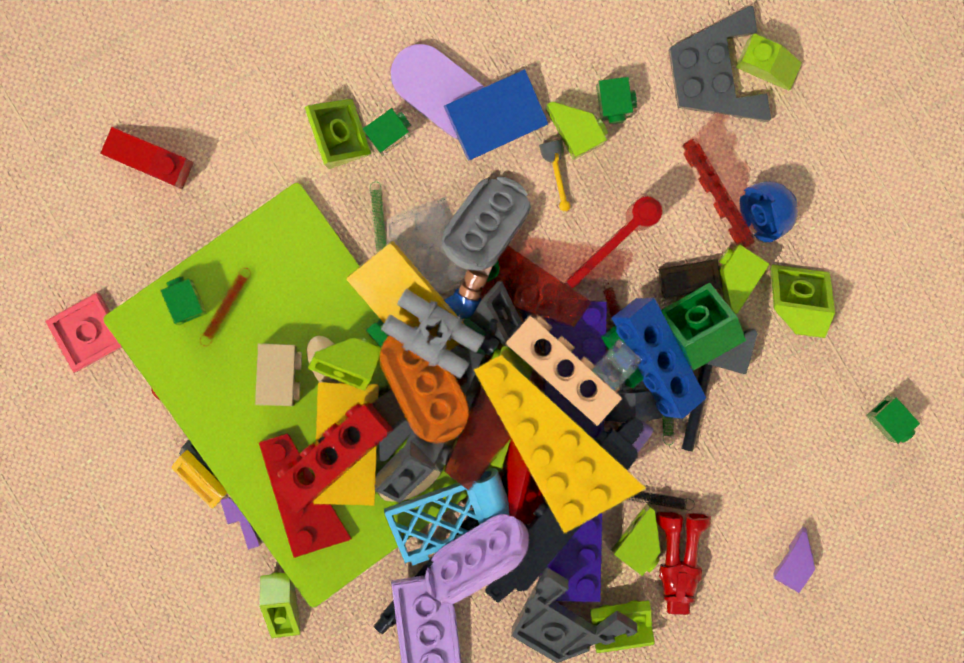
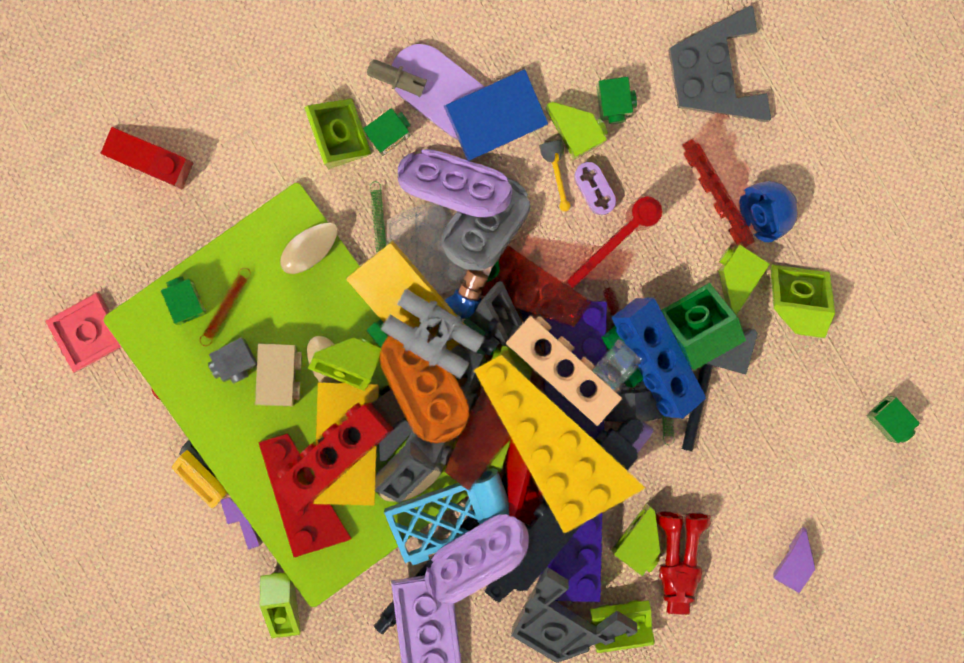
black piece [626,491,695,510] -> none
dark brown tile [658,259,722,298] -> none
lime slope [735,33,802,91] -> none
none -> flat silver brick [208,338,257,384]
none -> tan arm [280,223,337,274]
none -> dark tan axle [367,59,427,97]
none -> lavender tile [398,149,512,217]
none -> lavender beam [574,162,616,216]

